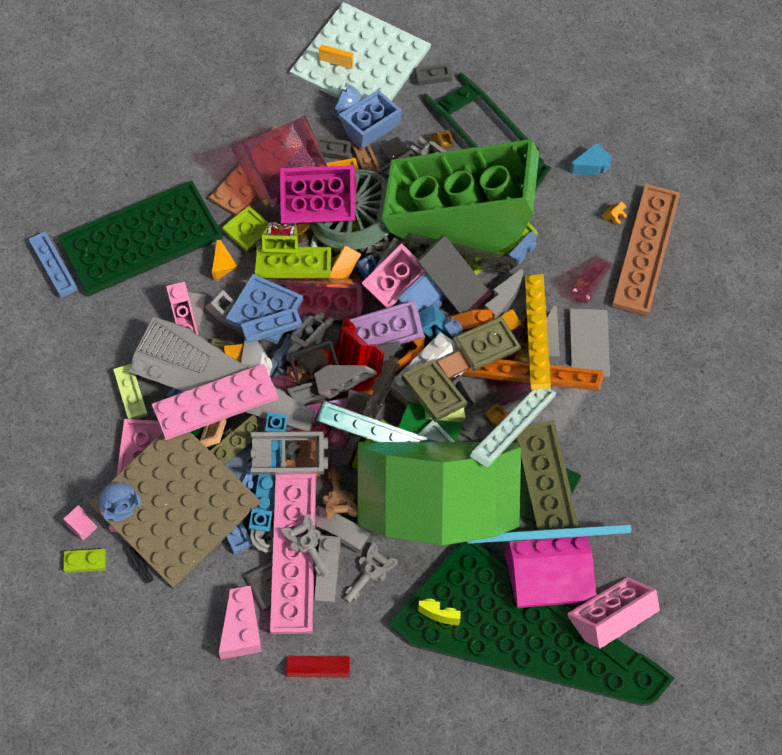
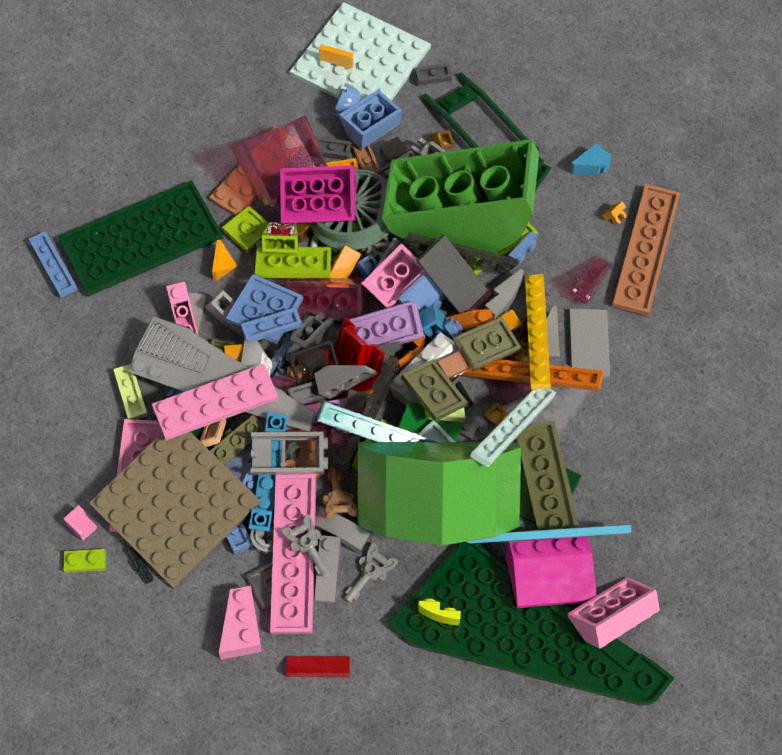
medium blue cylinder [98,482,141,522] -> none

